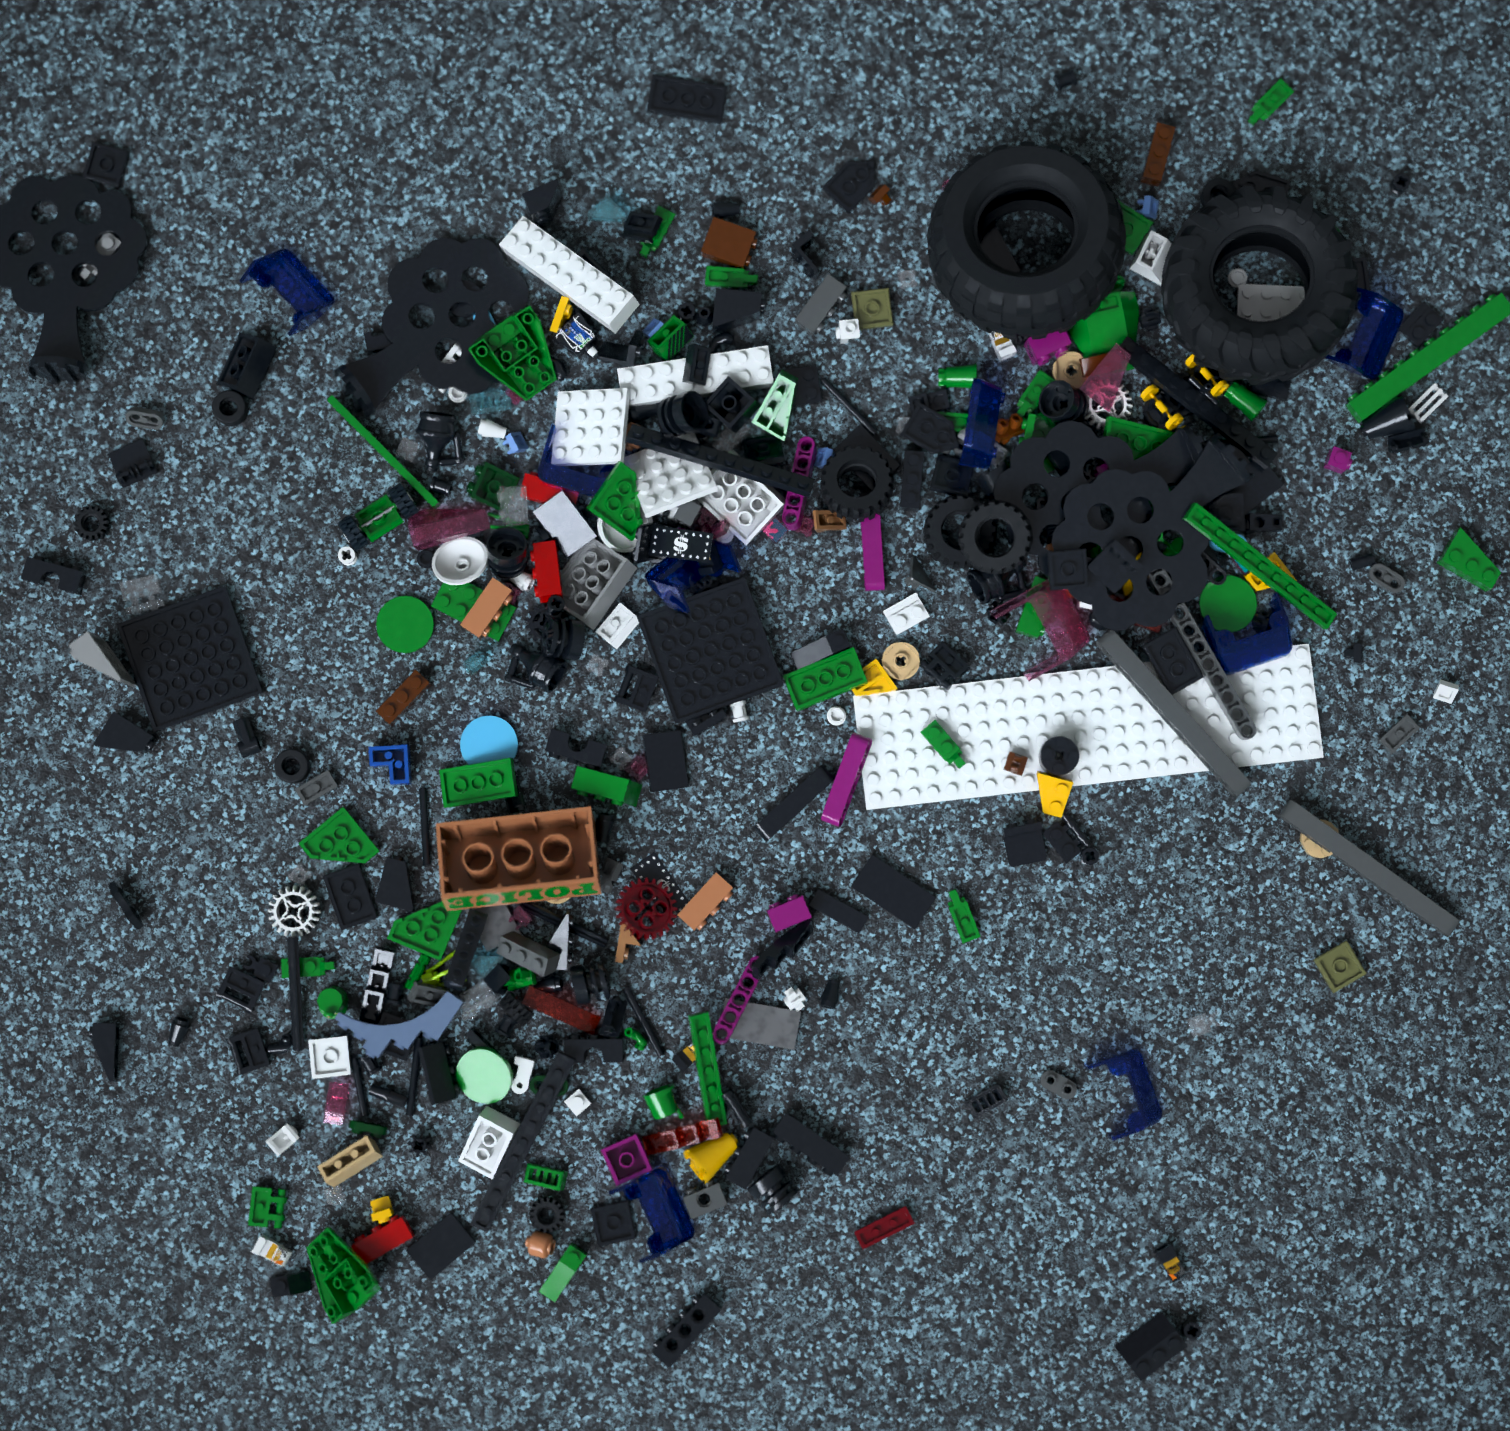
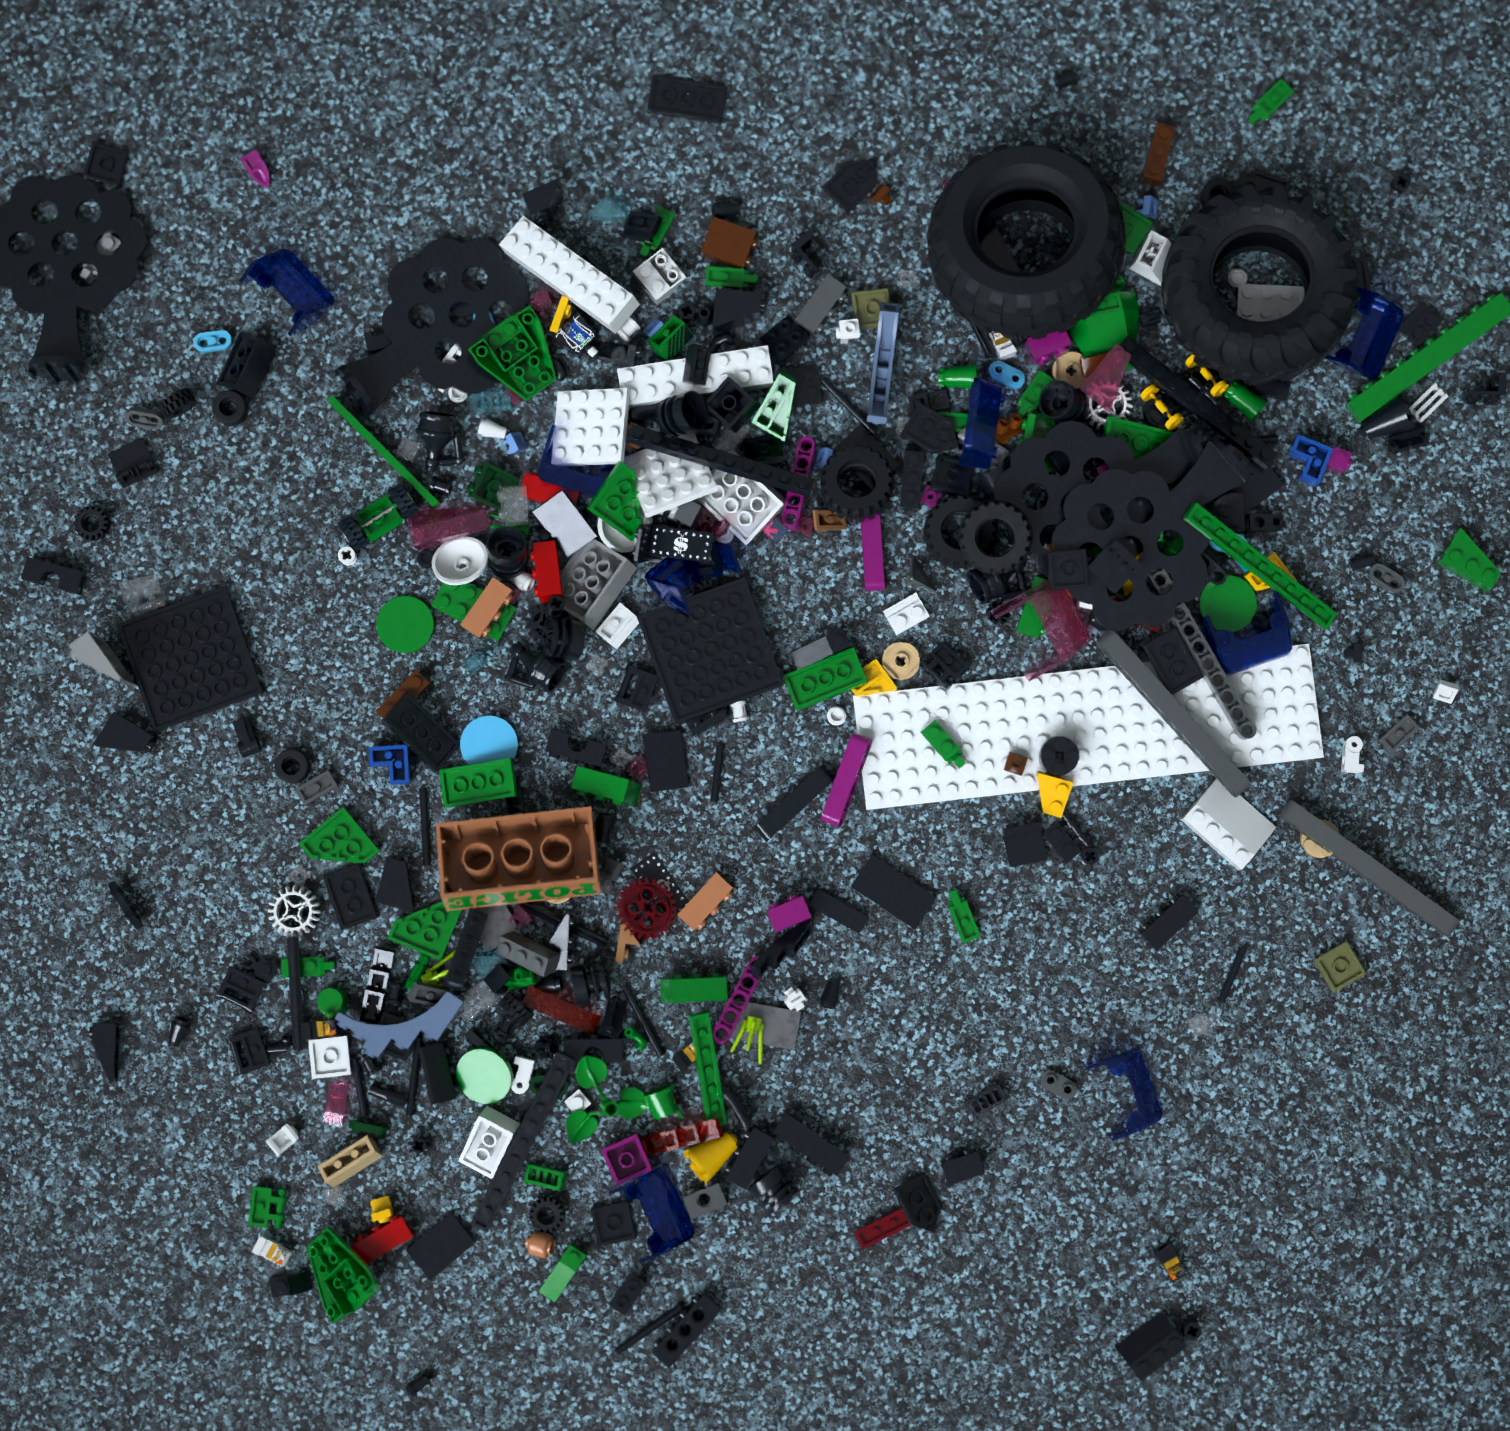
none -> black tyre [159,388,197,419]
none -> medium azure plate [193,330,233,353]
none -> magenta plate [240,148,270,187]
none -> black leg [302,1019,340,1040]
none -> black tile [381,692,460,773]
none -> black pin [405,1372,431,1397]
none -> clear pink brick [530,288,554,317]
none -> green plant [565,1055,649,1143]
none -> black brick [609,1270,647,1316]
none -> black bar [615,1304,683,1355]
none -> white bush [617,317,641,342]
none -> white slope [633,248,686,305]
none -> green wedge [660,973,727,1003]
none -> black bar [710,745,724,803]
none -> lime plant [730,1016,764,1064]
none -> black hinge [759,315,810,363]
none -> sand blue arch [867,302,900,424]
none -> black tile [892,1172,942,1233]
none -> magenta plate [920,486,942,508]
none -> black brick [940,1148,985,1186]
none -> black axle [968,319,996,358]
none -> medium azure plate [988,361,1025,390]
none -> black brick [1139,895,1199,951]
none -> white slope [1180,779,1276,870]
none -> black bar [1218,947,1247,1003]
none -> blue brick [1287,434,1334,487]
none -> white leg [1341,736,1364,774]
none -> black bracket [1459,372,1506,405]

